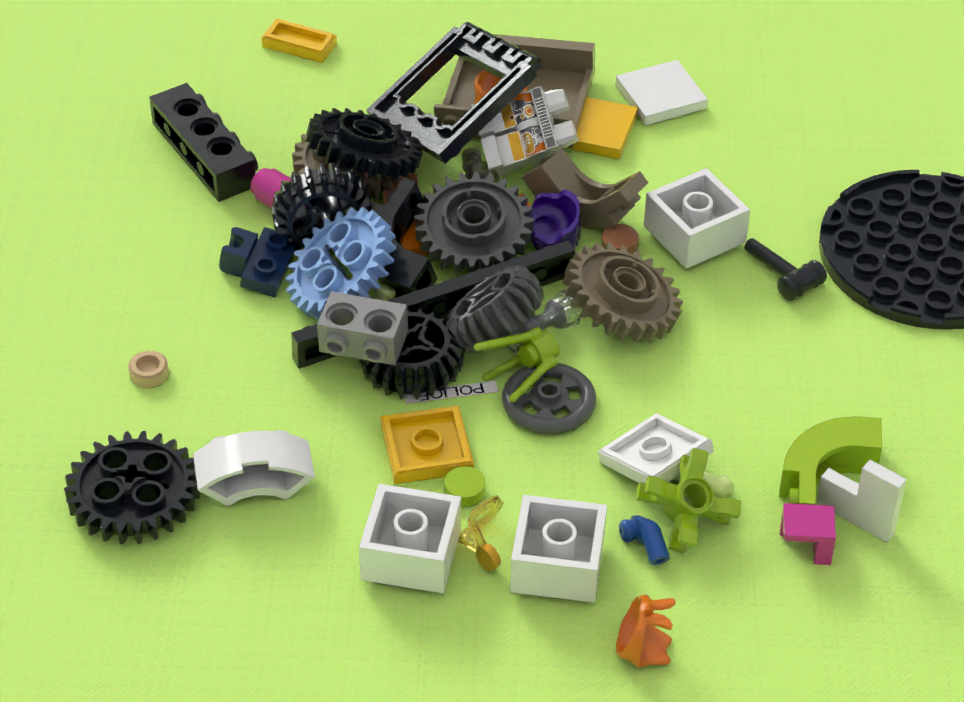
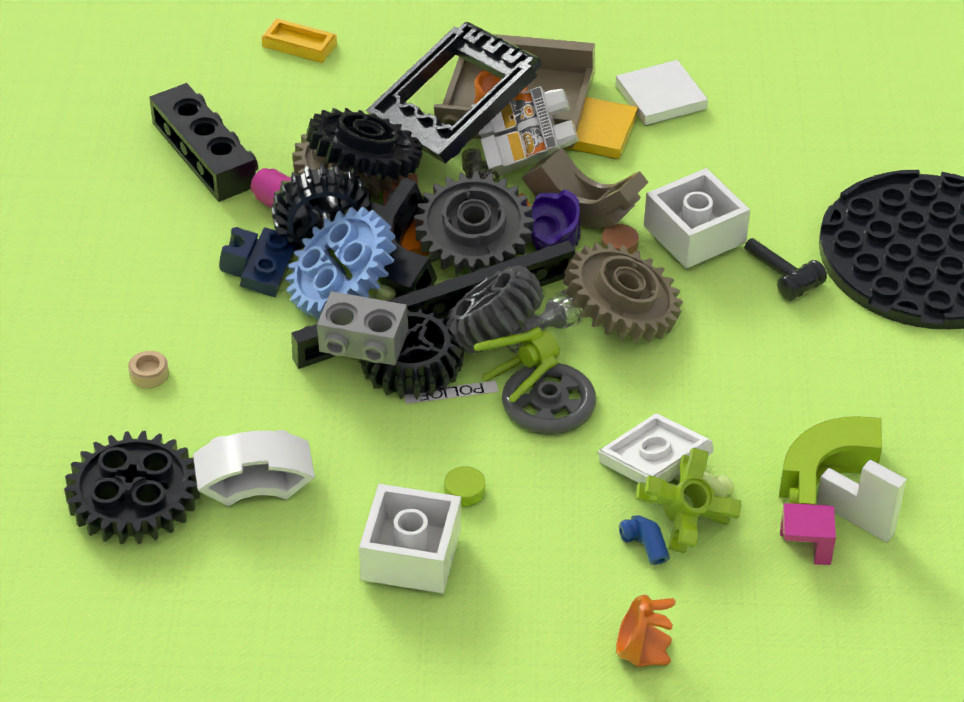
yellow tile [380,405,474,484] -> none
clear yellow piece [458,495,504,572] -> none
white brick [510,495,607,603] -> none

